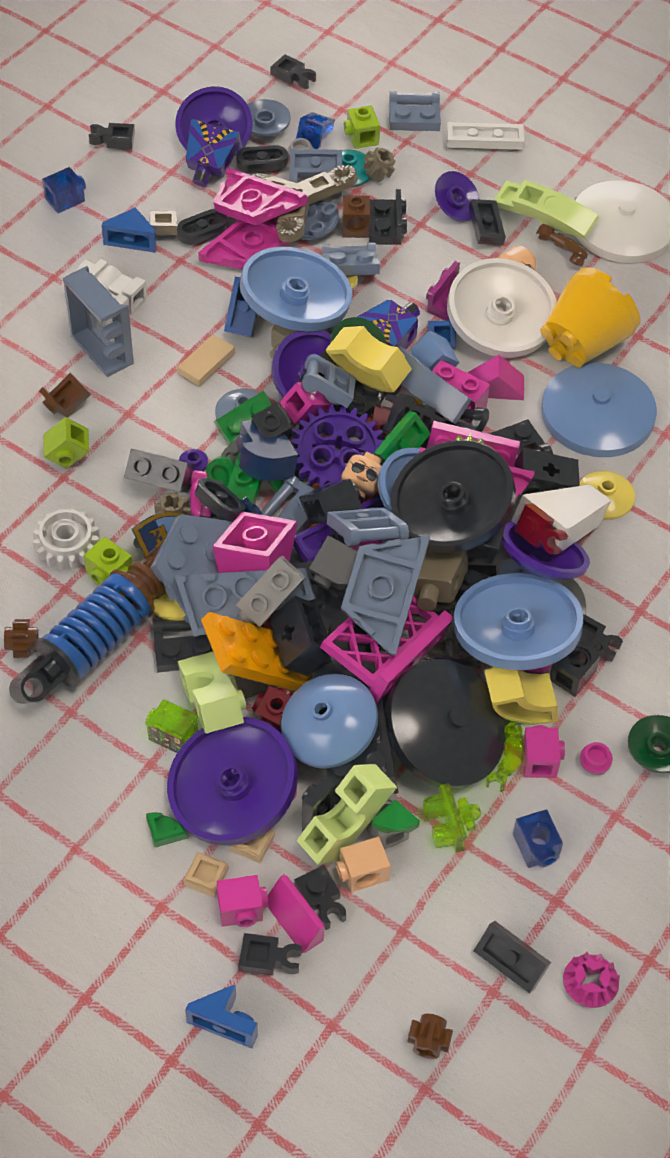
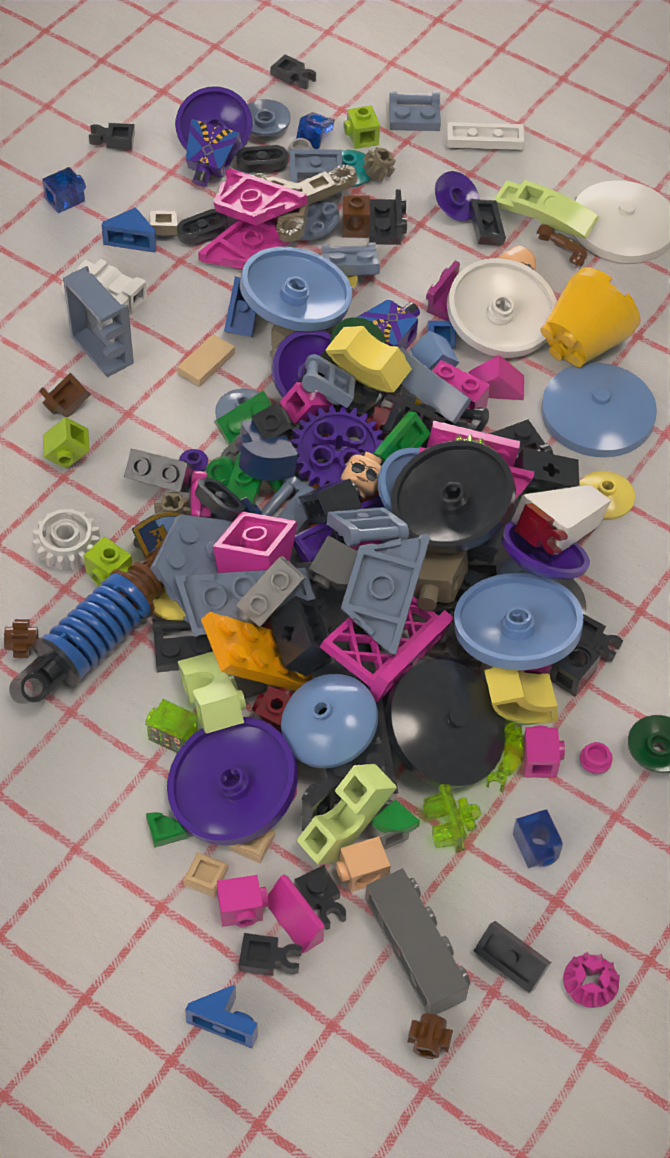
none -> dark grey brick [365,868,471,1015]

